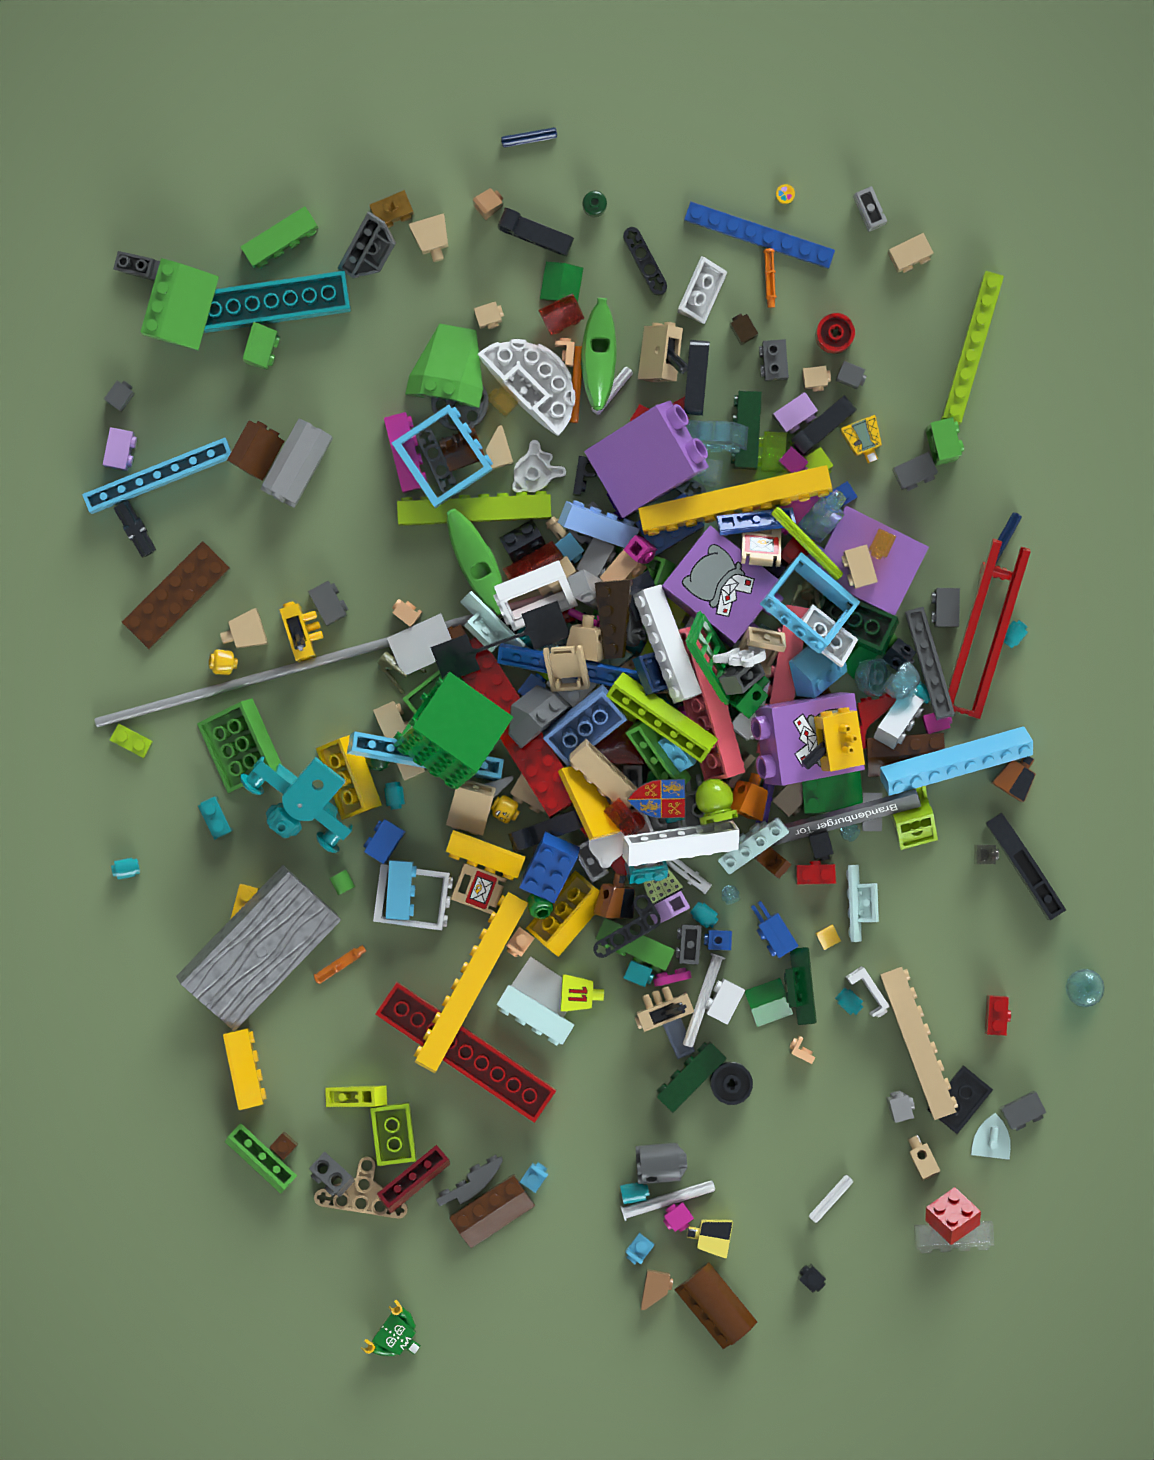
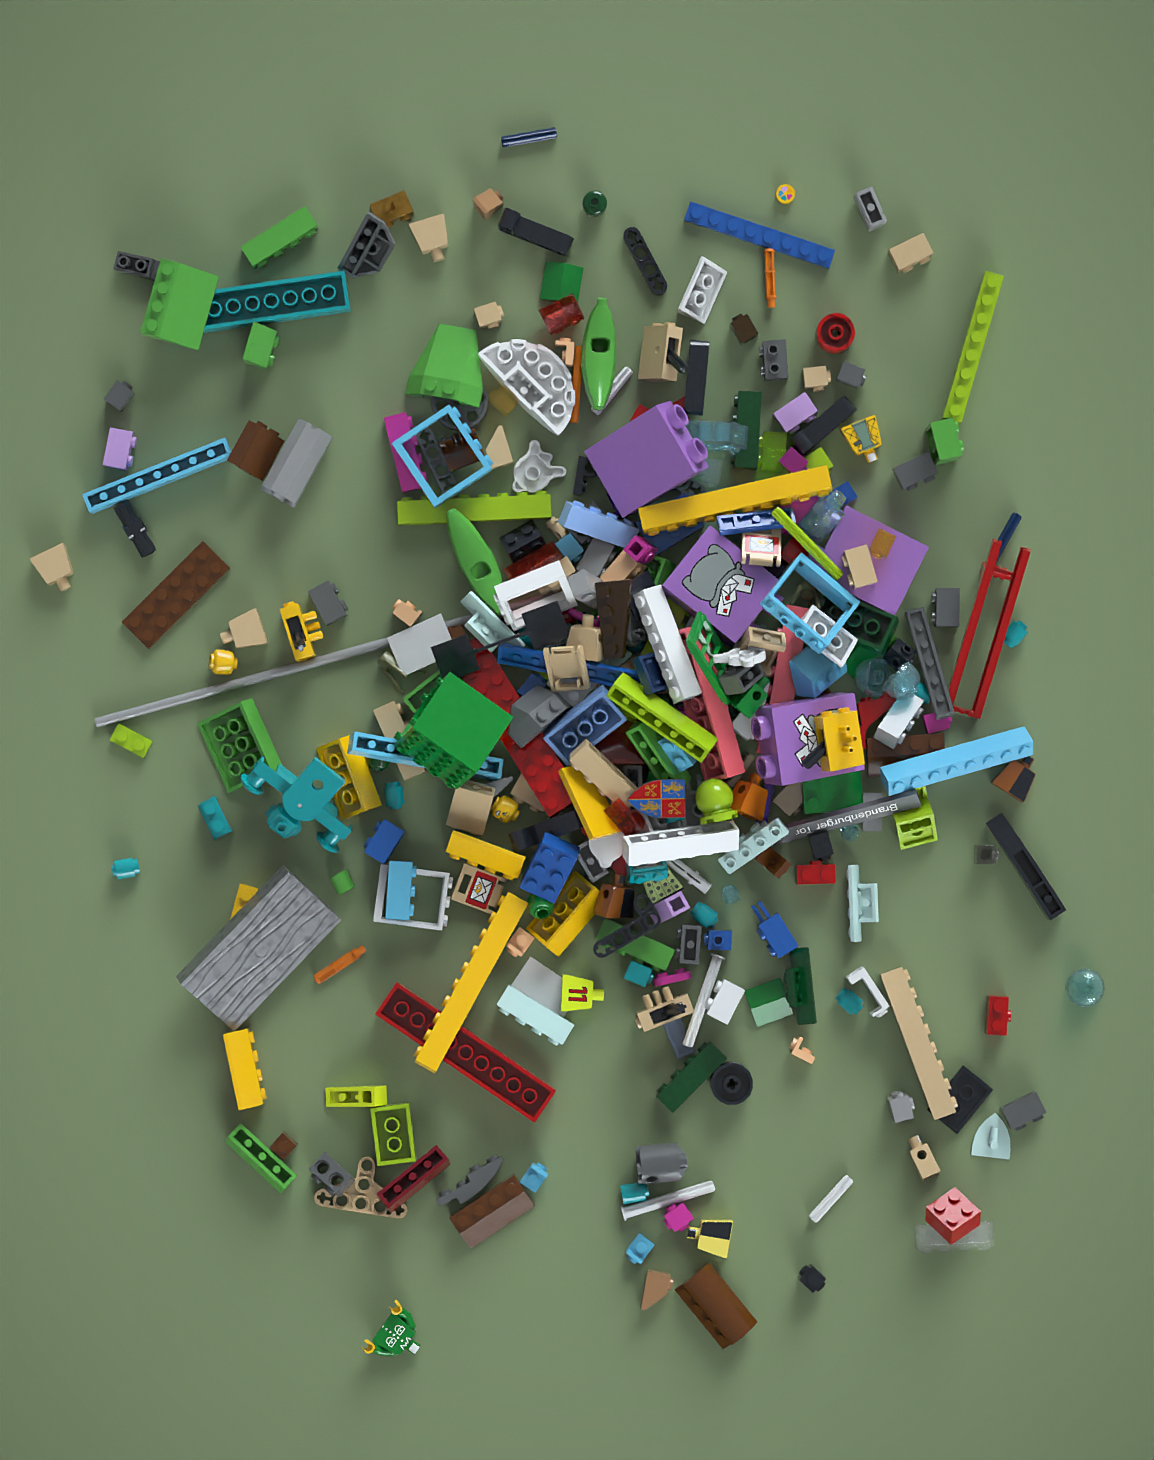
yellow slope [815,924,841,950] -> none
none -> tan torso [30,543,74,592]

